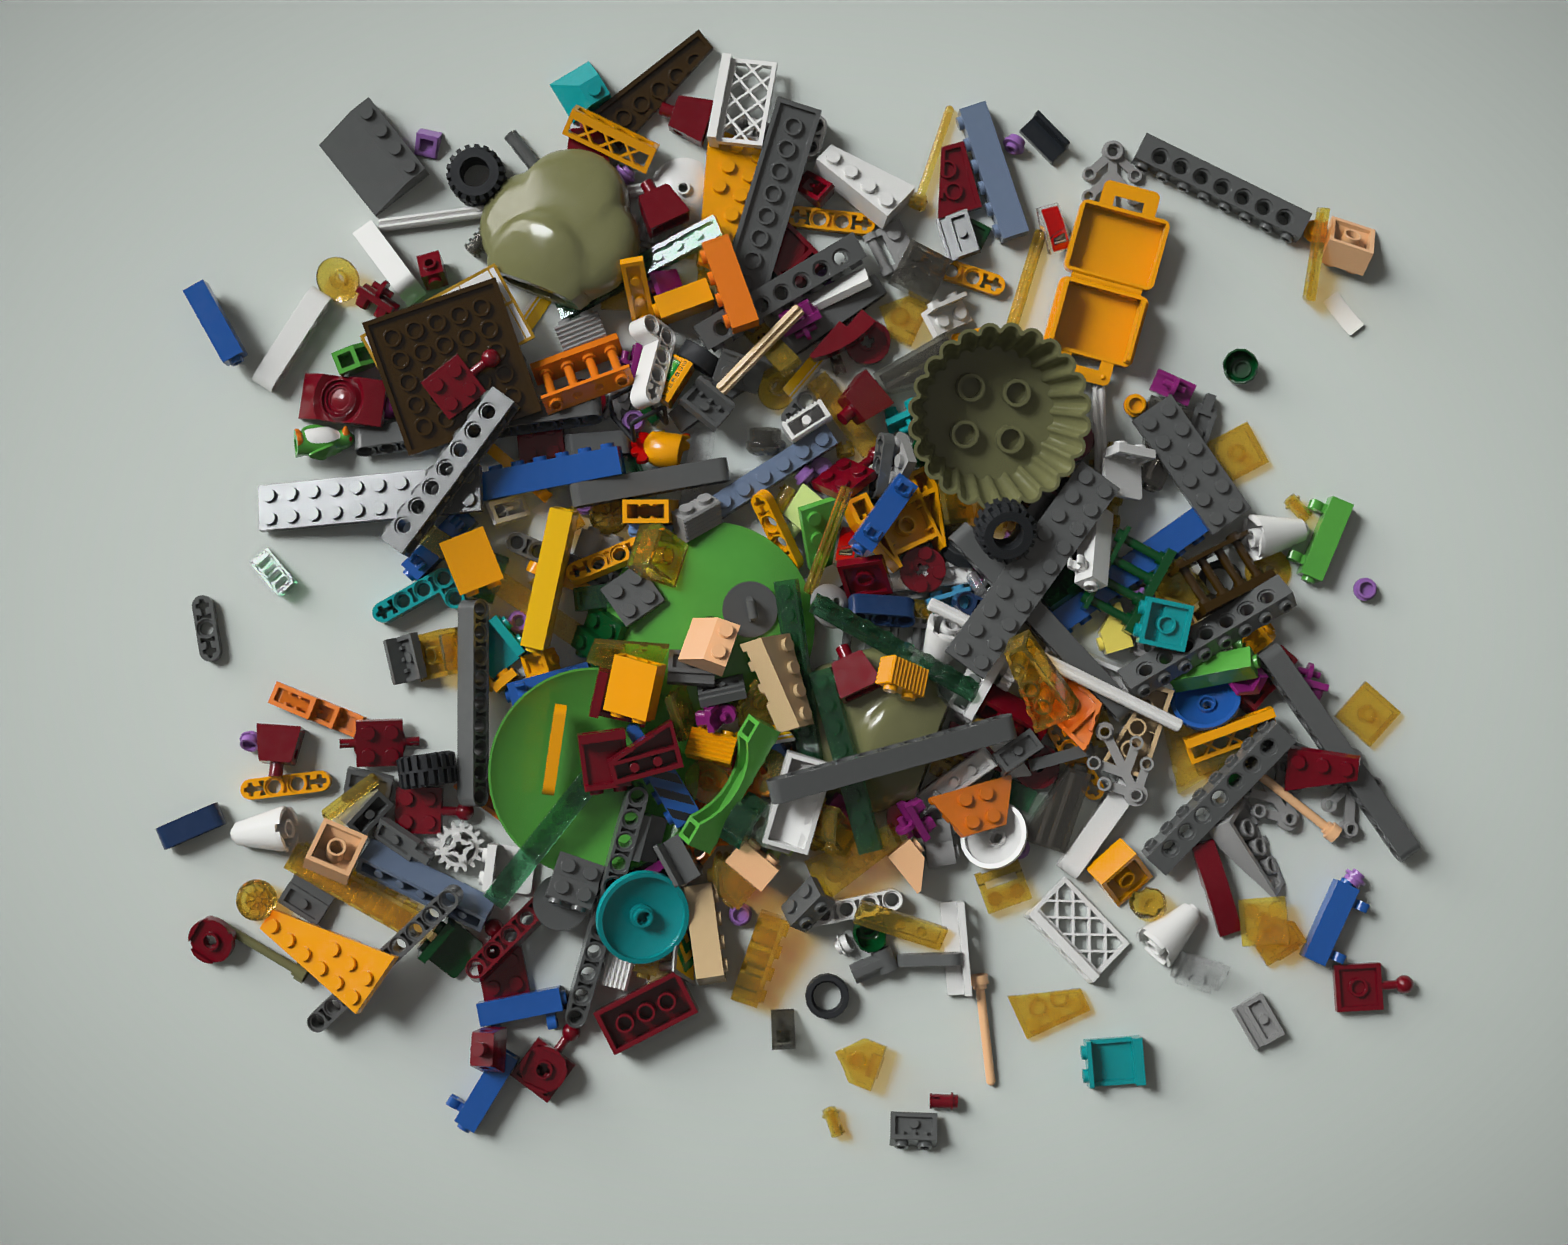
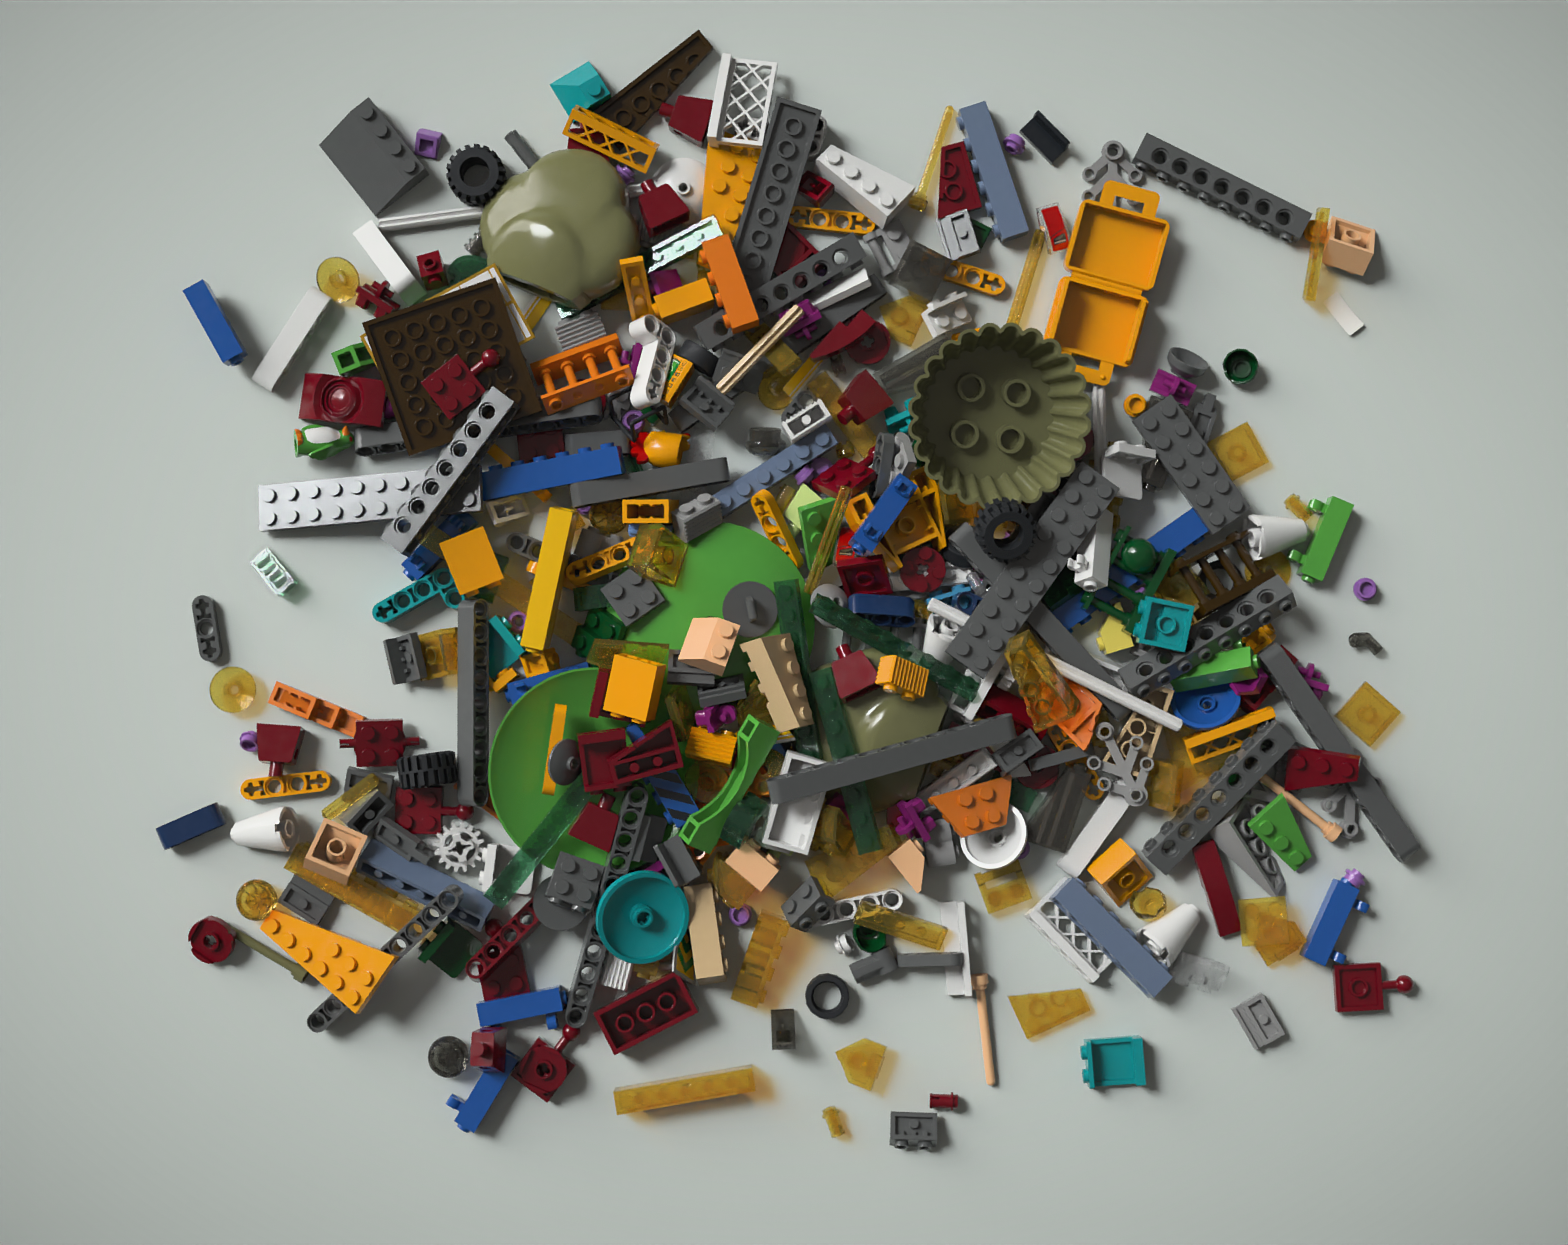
none -> clear yellow dish [209,667,256,713]
none -> clear smoke piece [428,1036,470,1078]
none -> clear green brick [447,255,488,288]
none -> dark grey dish [548,739,582,786]
none -> dark red torso [567,792,619,853]
none -> clear yellow brick [613,1064,756,1115]
none -> sand blue brick [1049,877,1173,998]
none -> dark green hair [1121,538,1158,575]
none -> clear yellow slope [1146,758,1184,812]
none -> dark grey piece [1167,347,1208,380]
none -> bright green wing [1247,792,1312,871]
none -> clear smoke arm [1348,632,1383,655]

